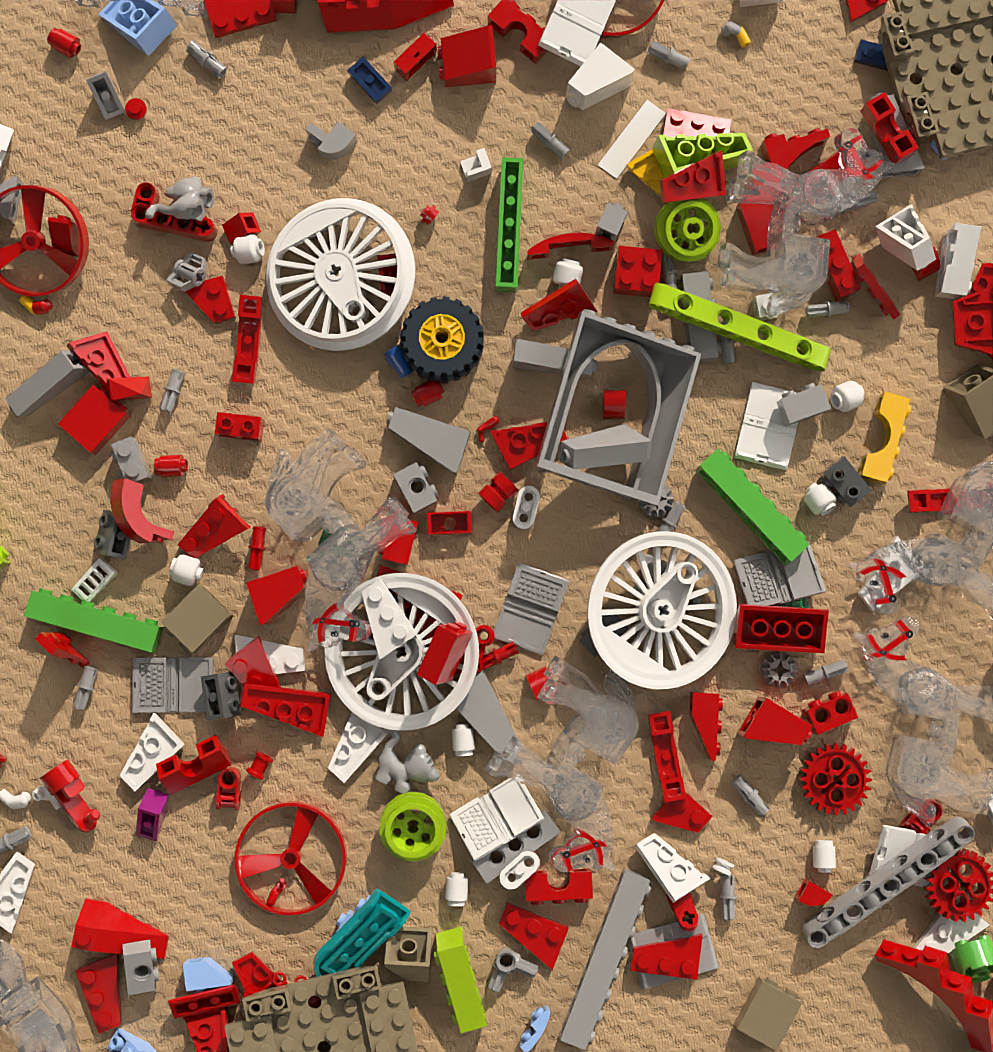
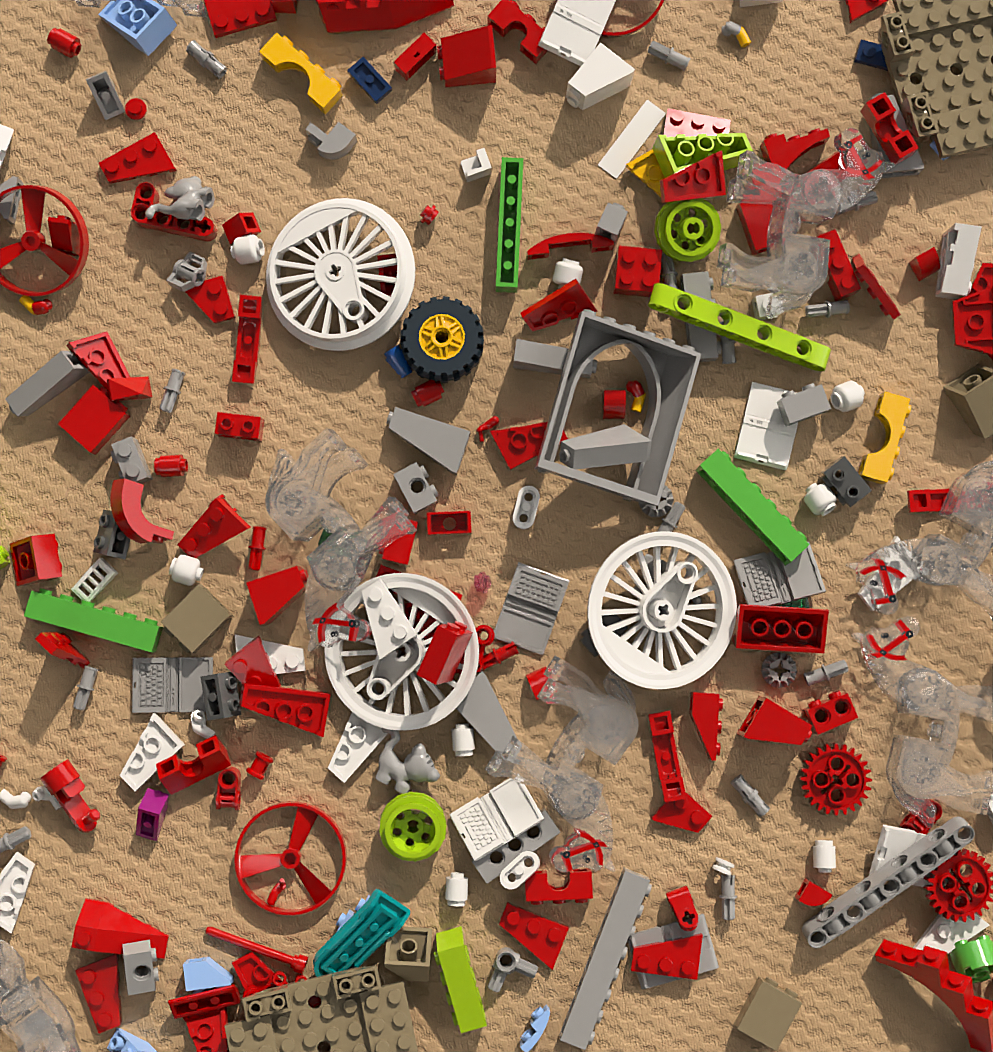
red wheel [478,471,519,513] -> none
light grey axle [531,122,570,160] -> none
white wing [635,833,710,903] -> none
white wedge [875,204,936,271] -> none
none -> red slope [9,533,62,586]
none -> red wing [98,132,177,184]
none -> white arm [191,710,215,739]
none -> red piece [205,926,309,974]
none -> yellow arch [259,33,342,115]
none -> clear pink plate [474,571,491,593]
none -> arm [626,380,646,413]

